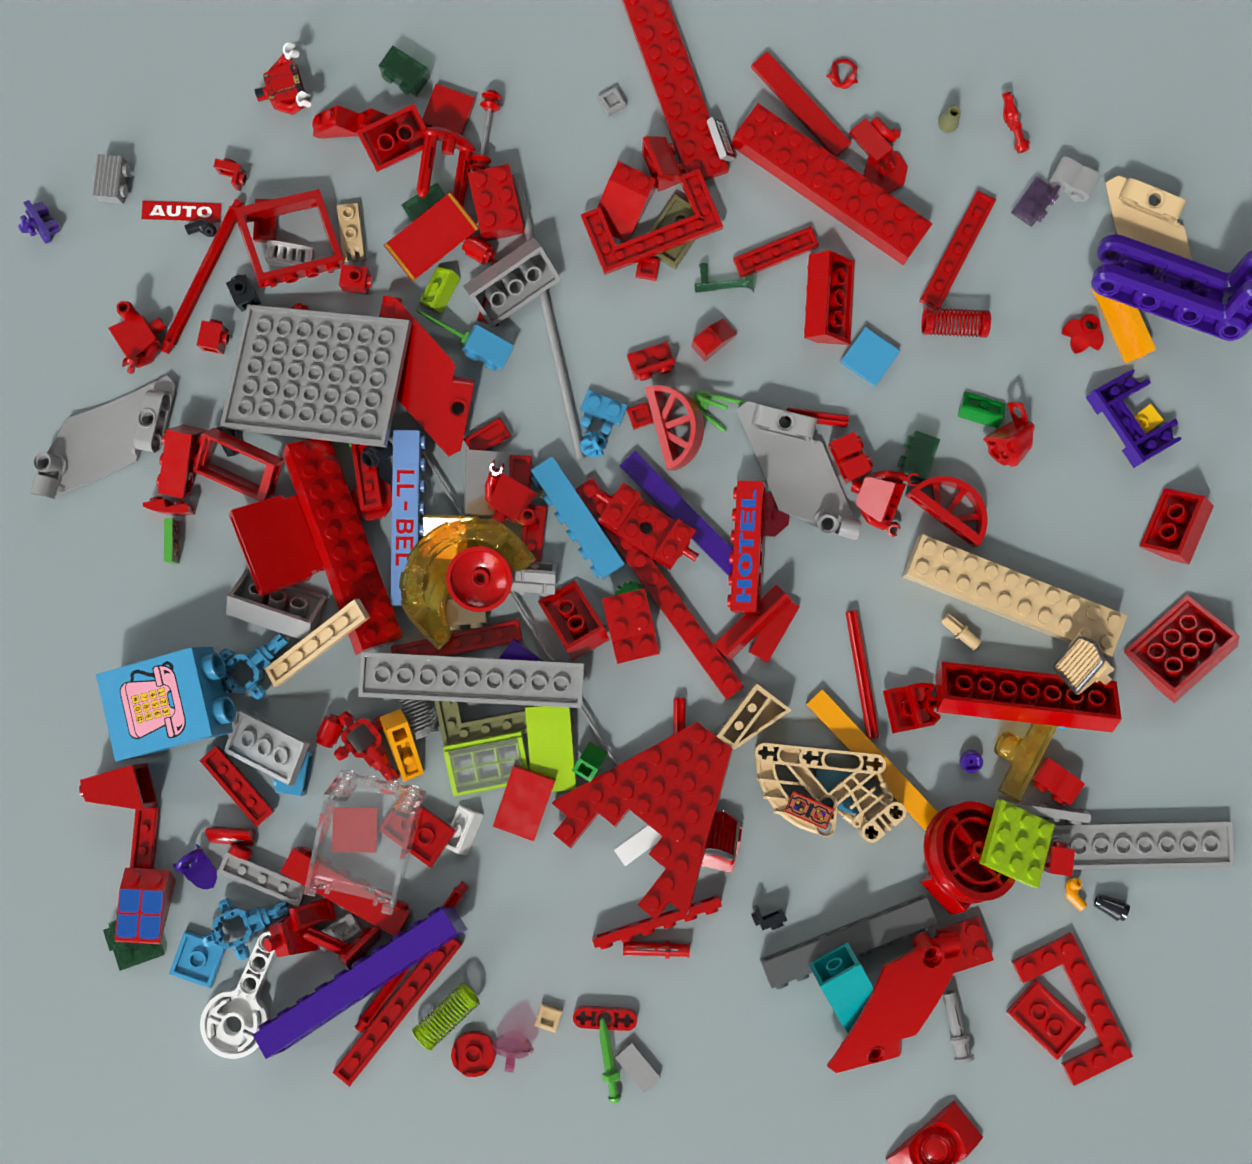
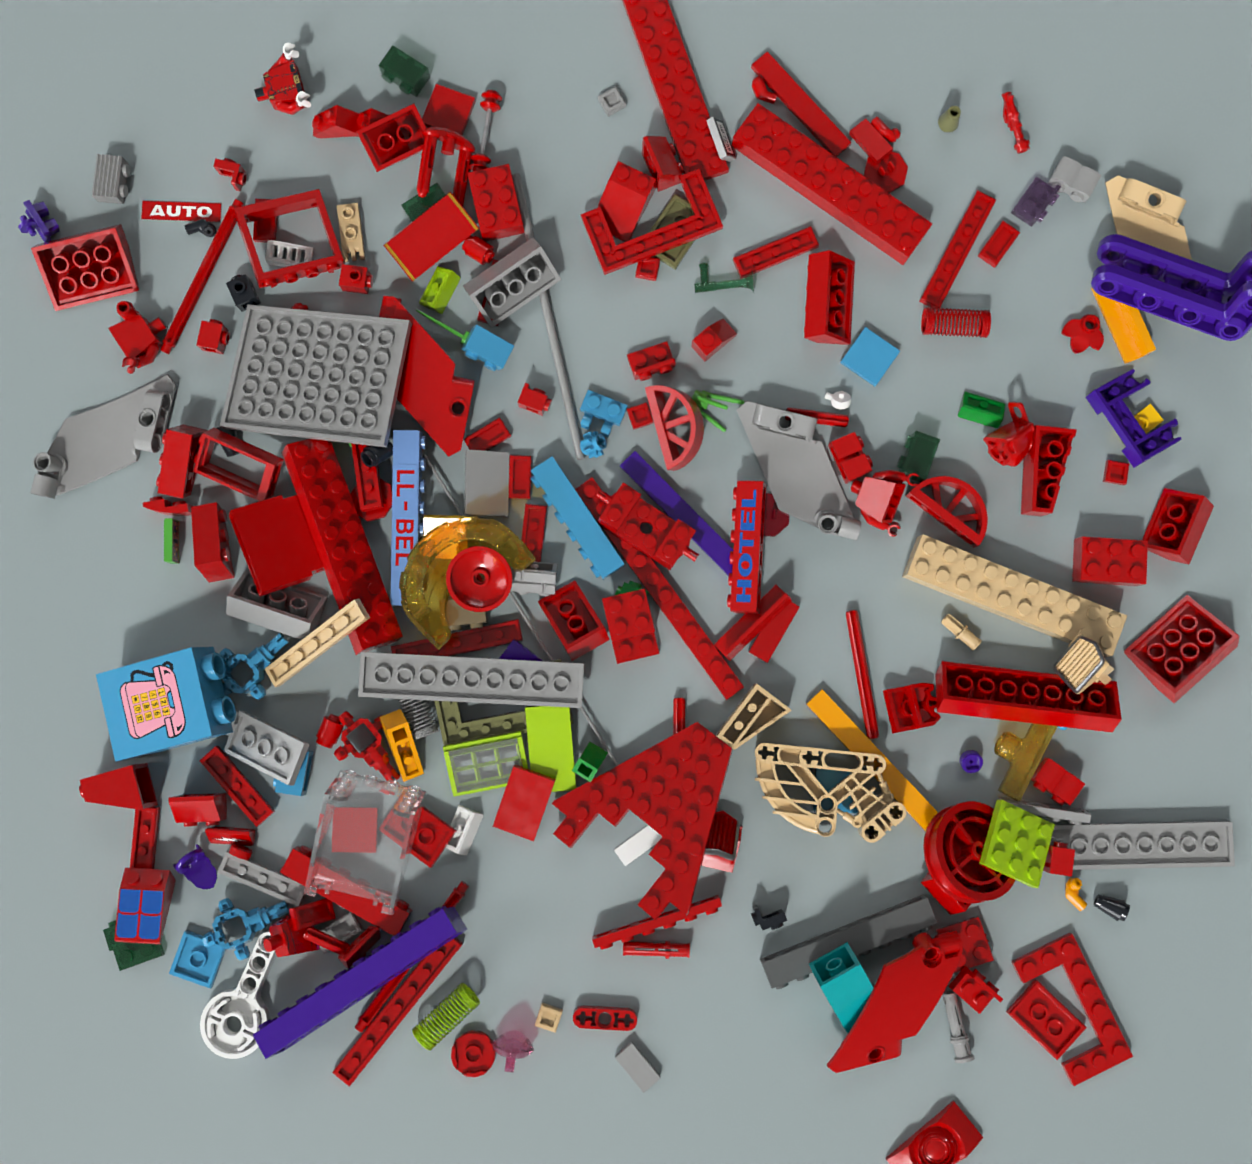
red torso [485,460,538,529] -> none
bright green sword [599,1018,621,1104] -> none
tile [784,791,835,830] -> none
red piece [826,59,858,89] -> none
none -> red slope [31,224,139,311]
none -> red slope [168,793,227,827]
none -> red wedge [191,502,235,583]
none -> red brick [517,383,552,416]
none -> red arm [752,76,778,104]
none -> white piece [825,391,851,410]
none -> red bracket [948,966,1003,1014]
none -> red tile [978,221,1020,268]
none -> red wedge [1021,425,1077,516]
none -> red brick [1072,536,1148,586]
none -> red tile [1103,460,1130,486]

